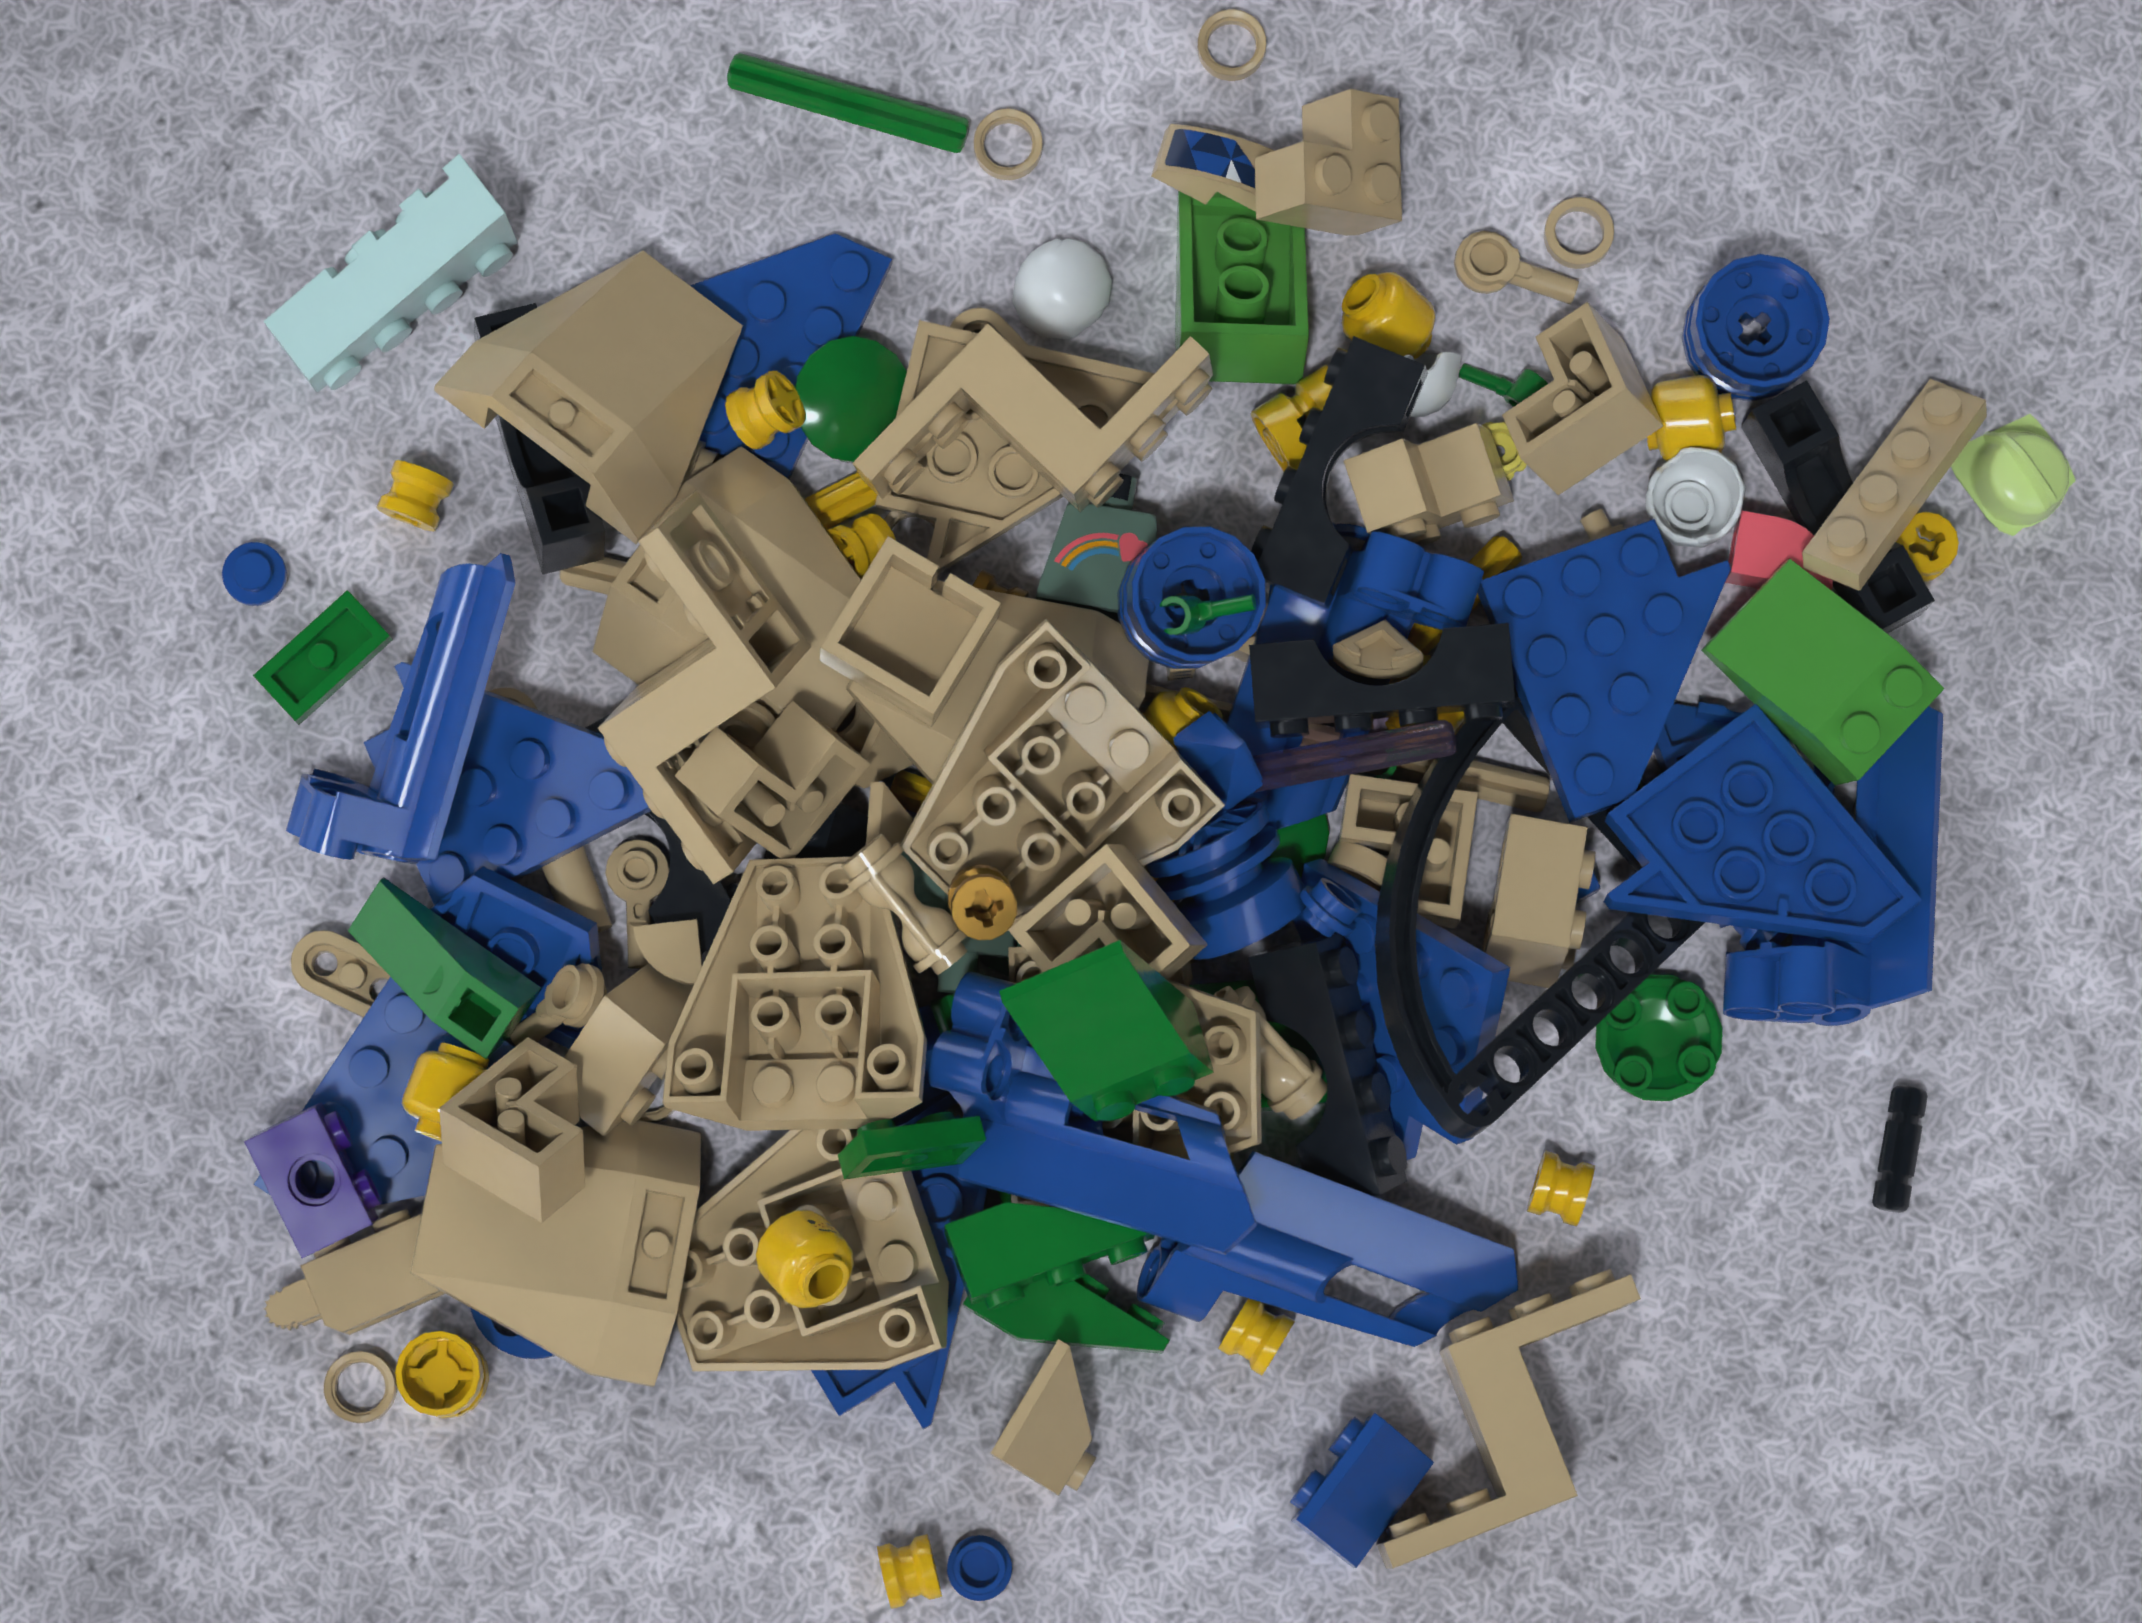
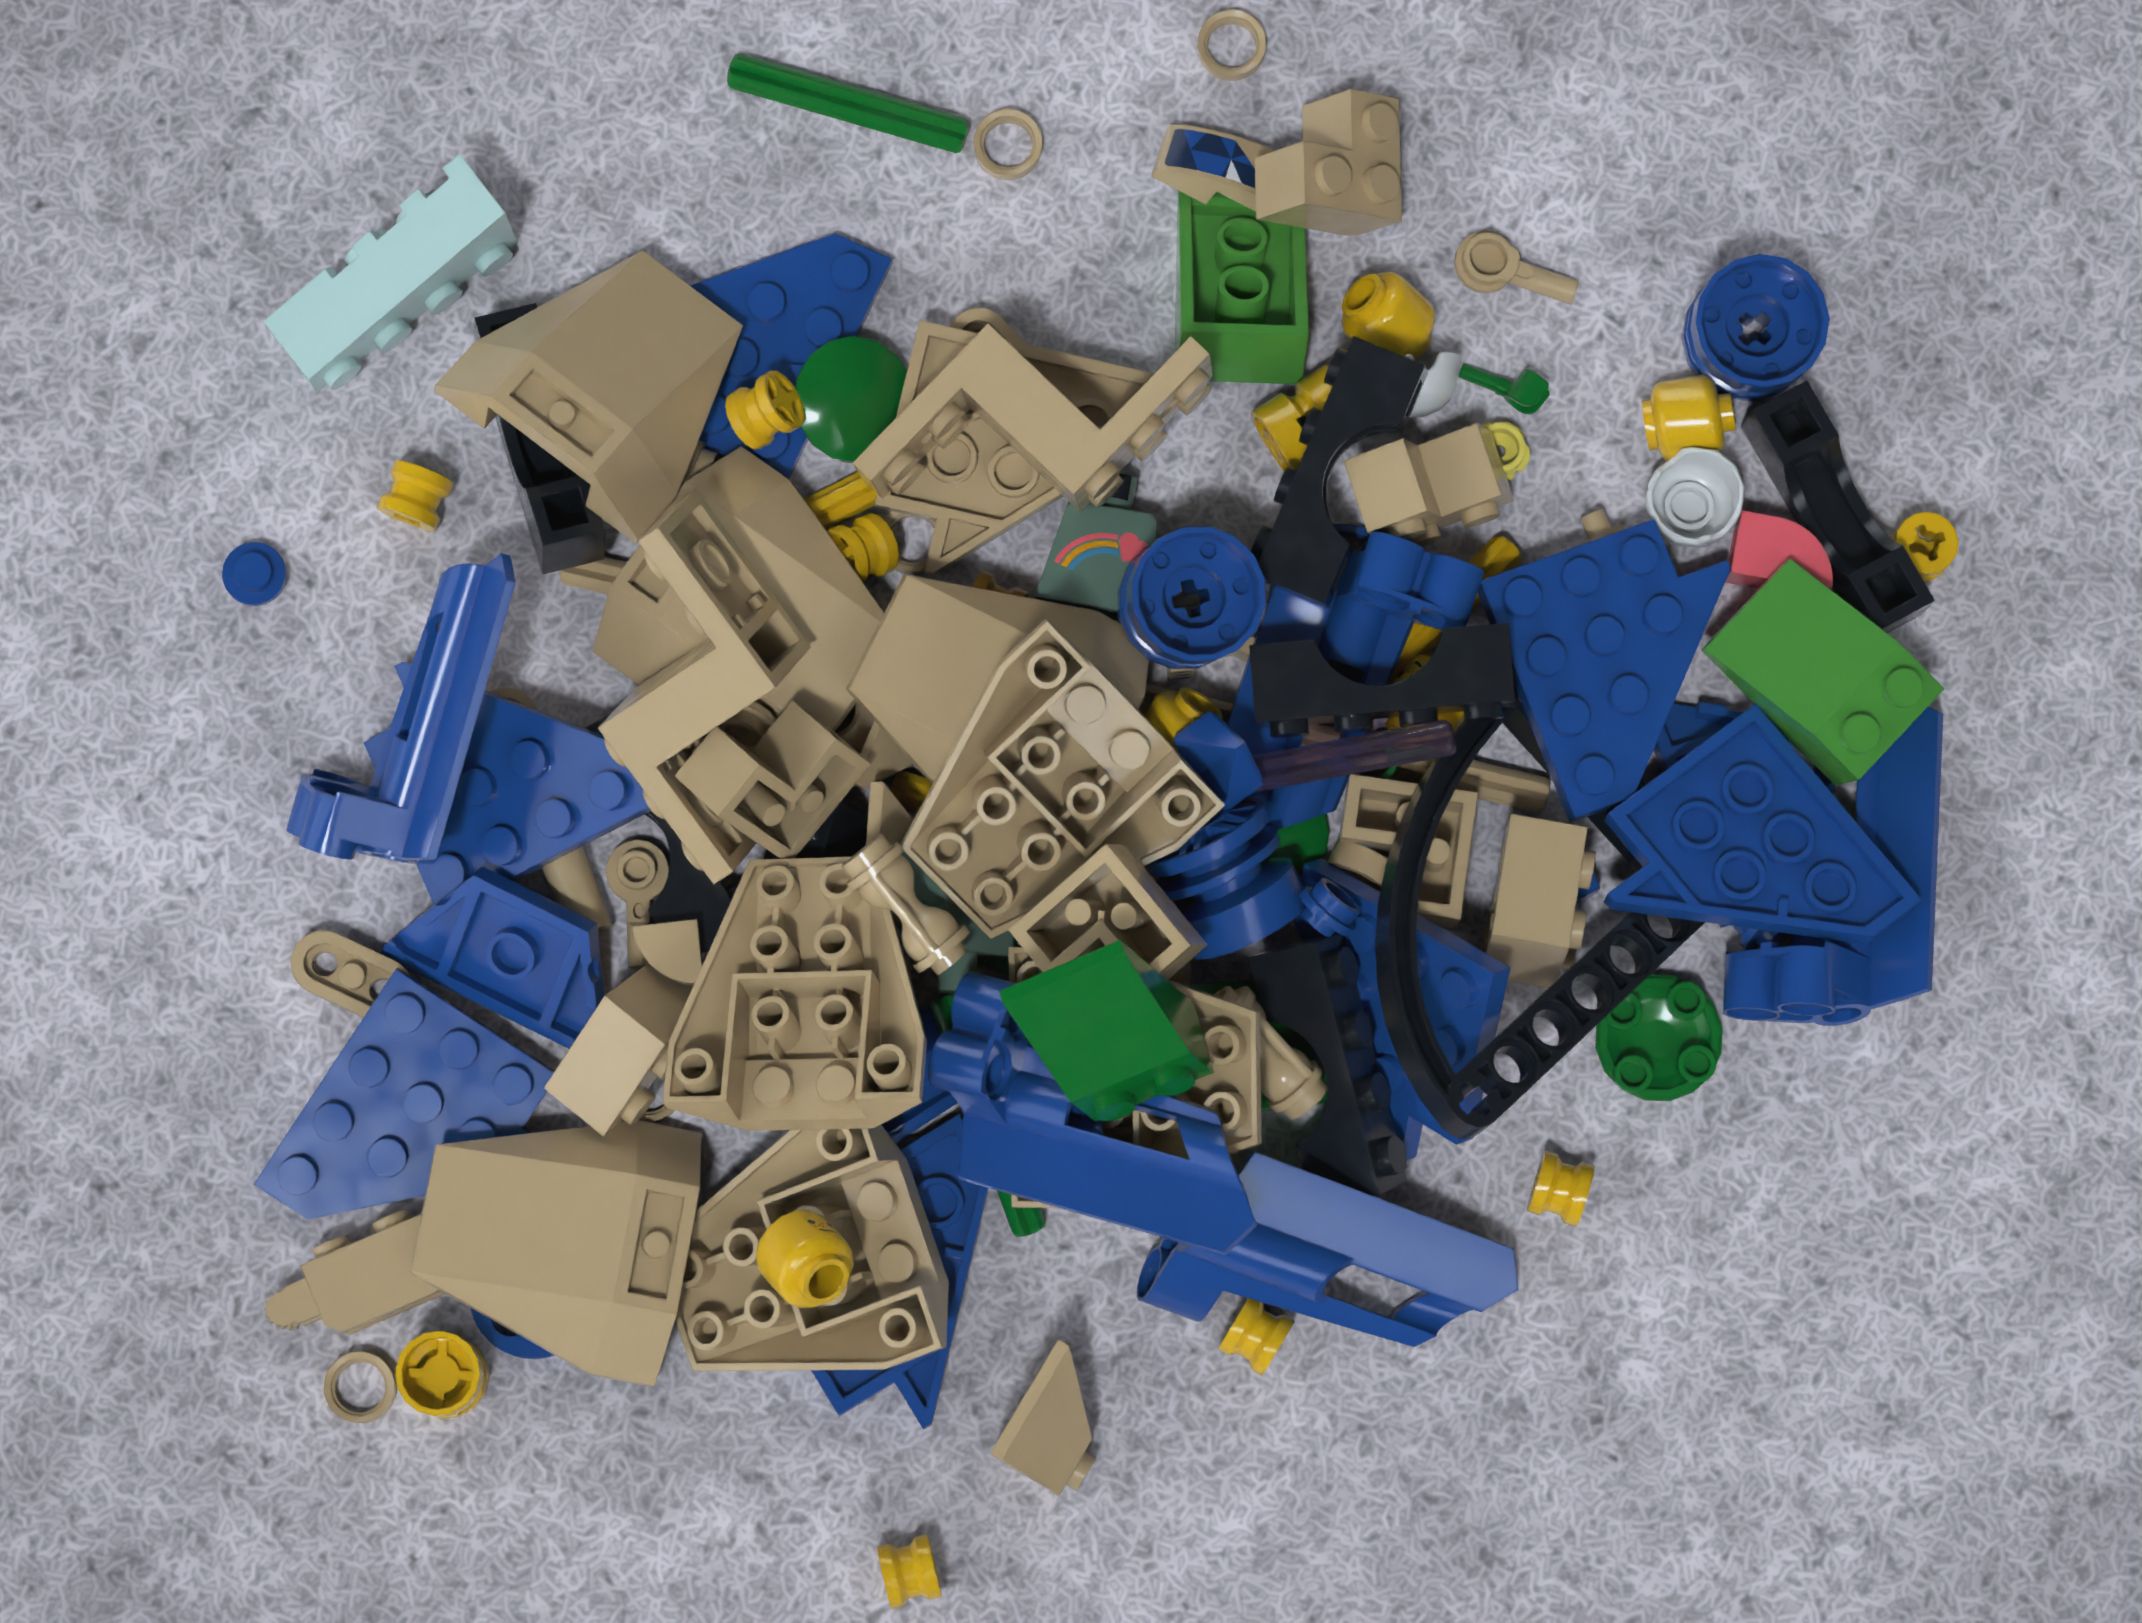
brick [244,1102,382,1259] -> none
green plate [253,590,393,725] -> none
green slope [348,877,542,1059] -> none
yellow head [402,1043,489,1142] -> none
tan brick [439,1037,585,1223] -> none
tan plate [510,963,607,1046] -> none
tan piece [820,536,1001,727] -> none
green plate [838,1112,986,1179] -> none
green slope [944,1202,1155,1310] -> none
blue plate [947,1535,1012,1601] -> none
pearl gold wheel [948,865,1017,940] -> none
green slope [963,1274,1170,1354] -> none
white hair [1012,238,1113,339] -> none
green hand [1160,594,1256,635] -> none
blue slope [1290,1413,1434,1568] -> none
tan tile [1333,619,1423,679] -> none
tan bracket [1377,1269,1641,1569] -> none
tan brick [1502,302,1663,495] -> none
tan piece [1544,197,1614,269] -> none
tan plate [1802,379,1987,591] -> none
black axle [1872,1085,1928,1213] -> none
yellowish green piece [1951,414,2076,536] -> none

